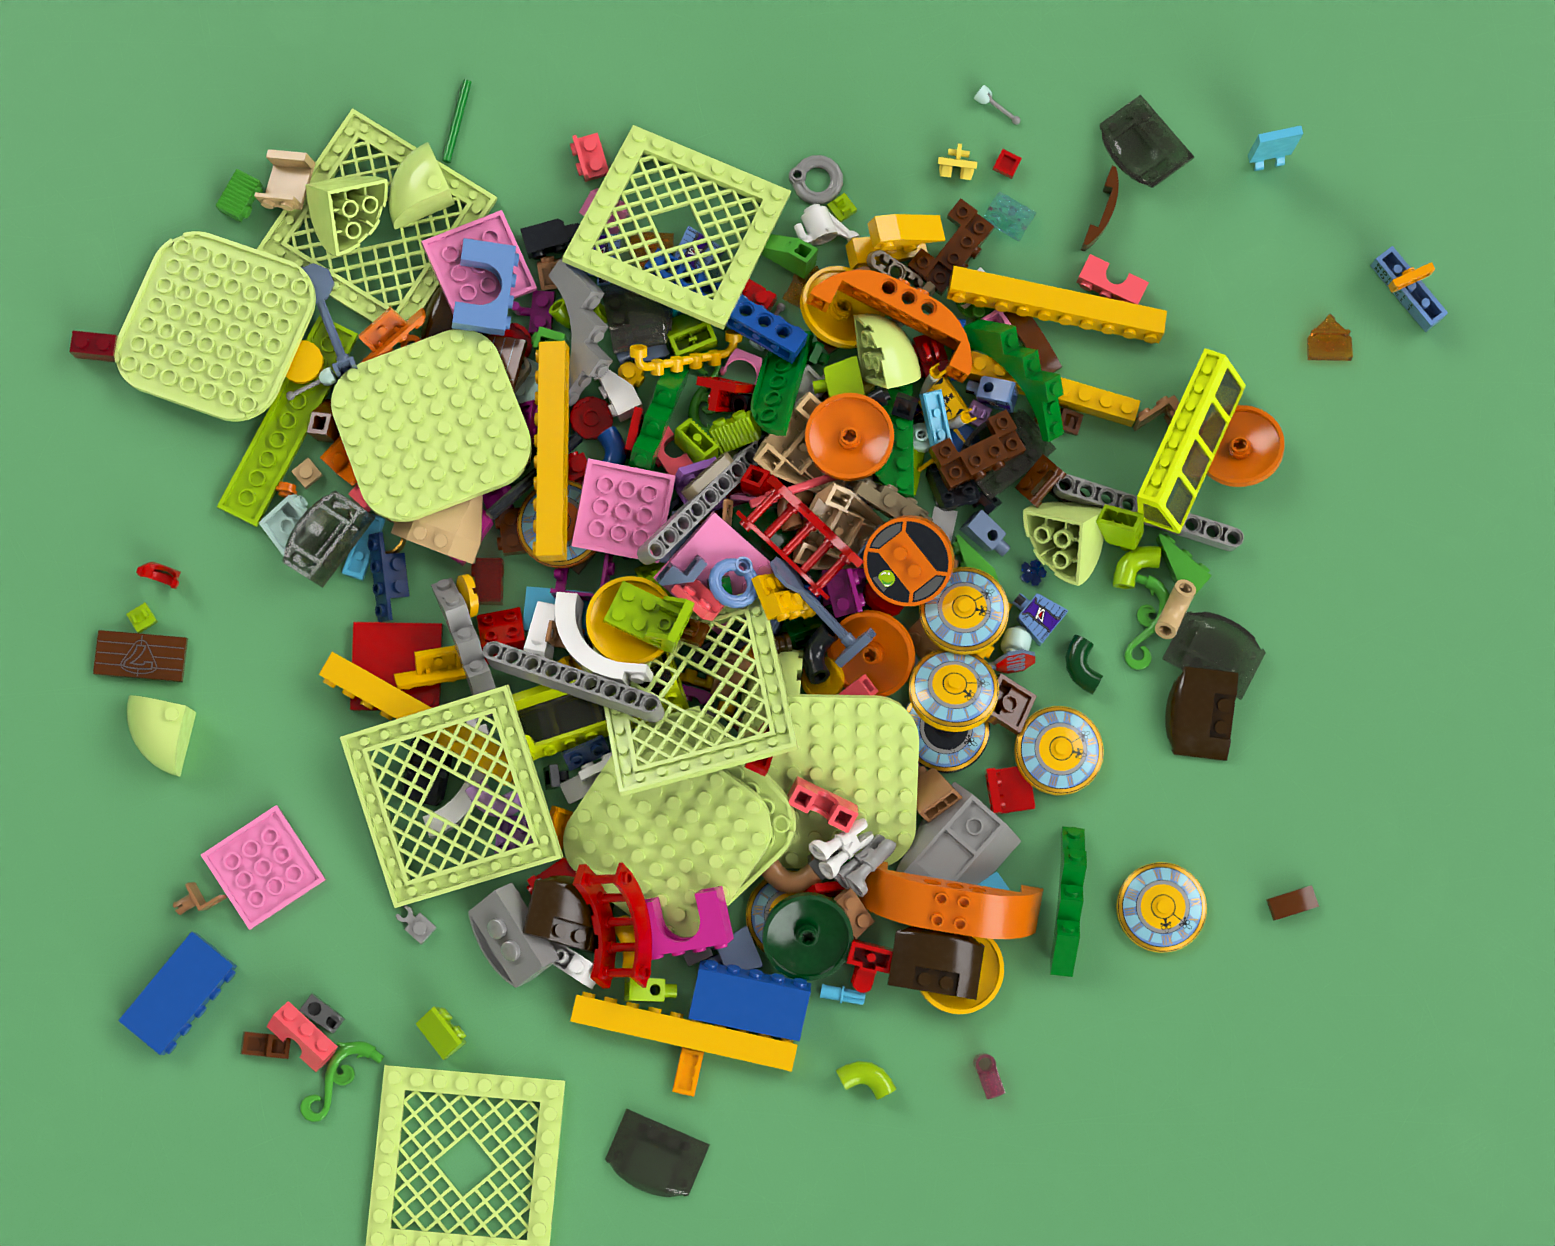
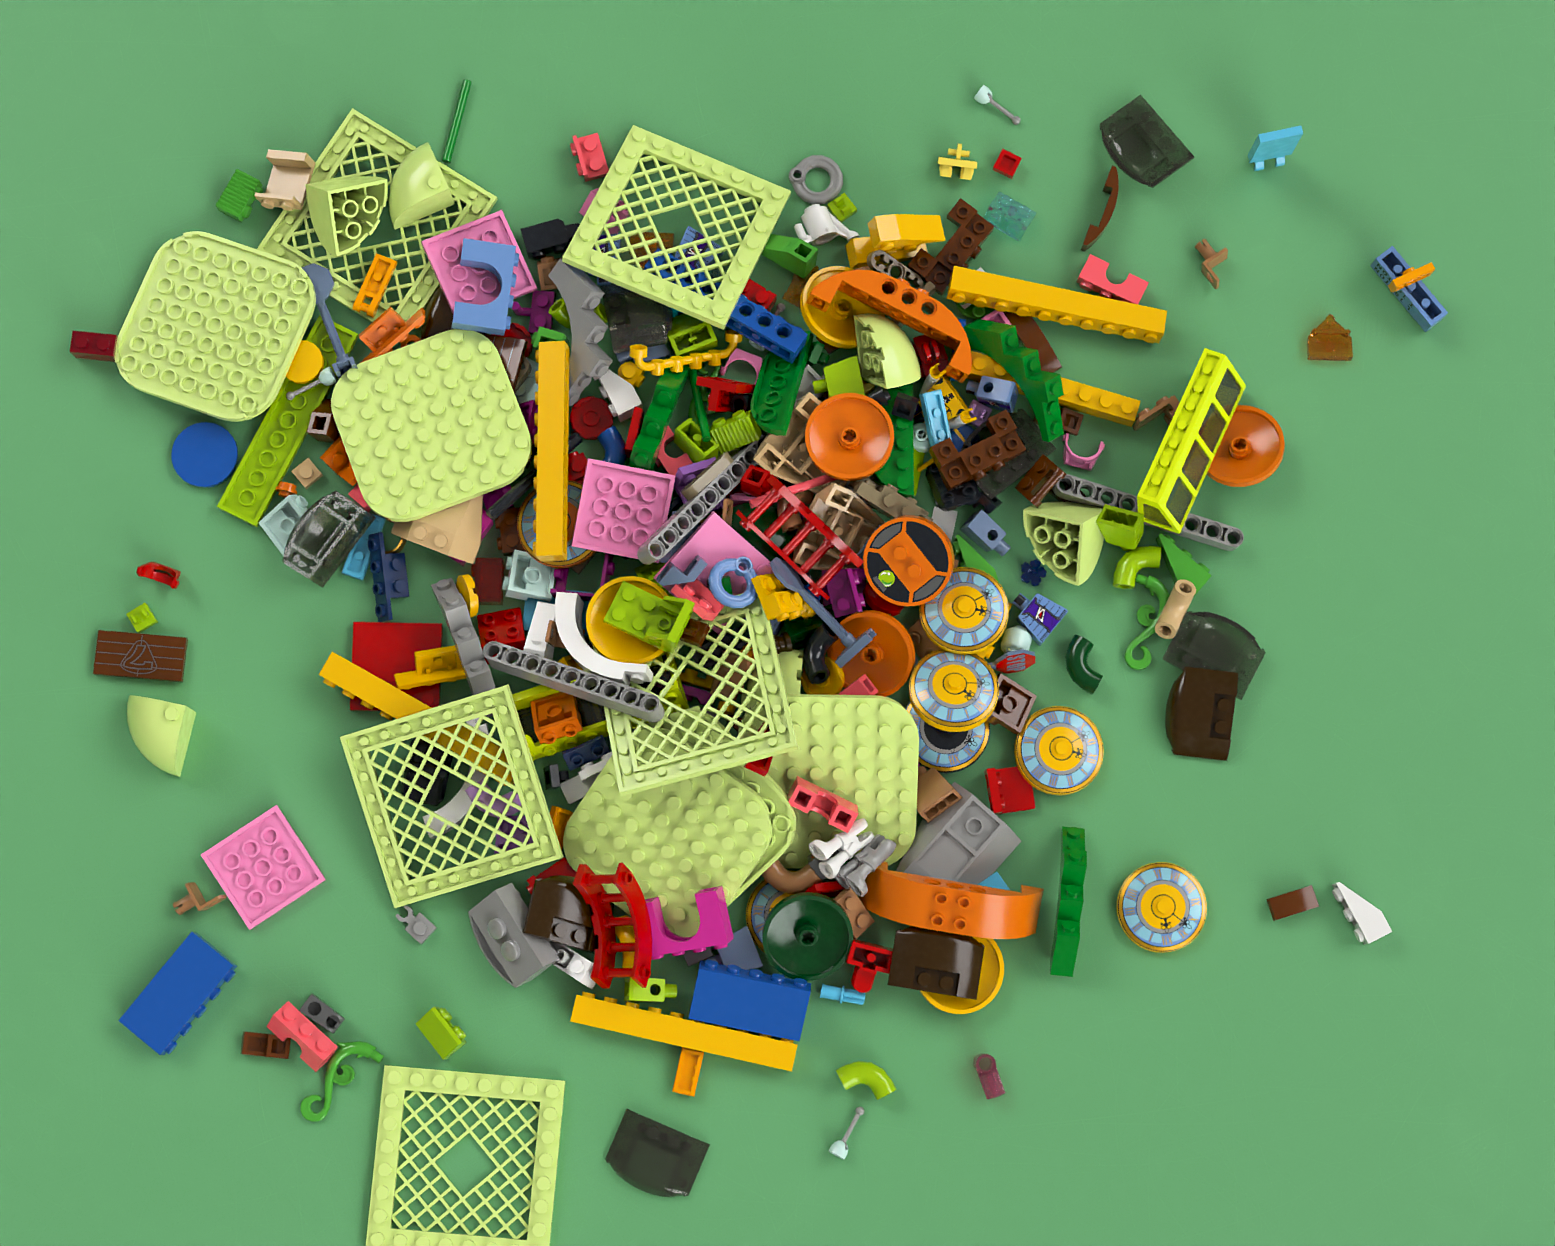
none -> blue tile [171,422,238,488]
none -> light orange plate [353,253,397,318]
none -> light aqua plate [502,550,556,602]
none -> orange plate [530,692,583,744]
none -> green bar [688,369,711,442]
none -> hinge [829,1107,864,1160]
none -> bright pink helmet [1062,433,1105,471]
none -> medium nougat bracket [1195,239,1228,290]
none -> white slope [1332,882,1392,945]

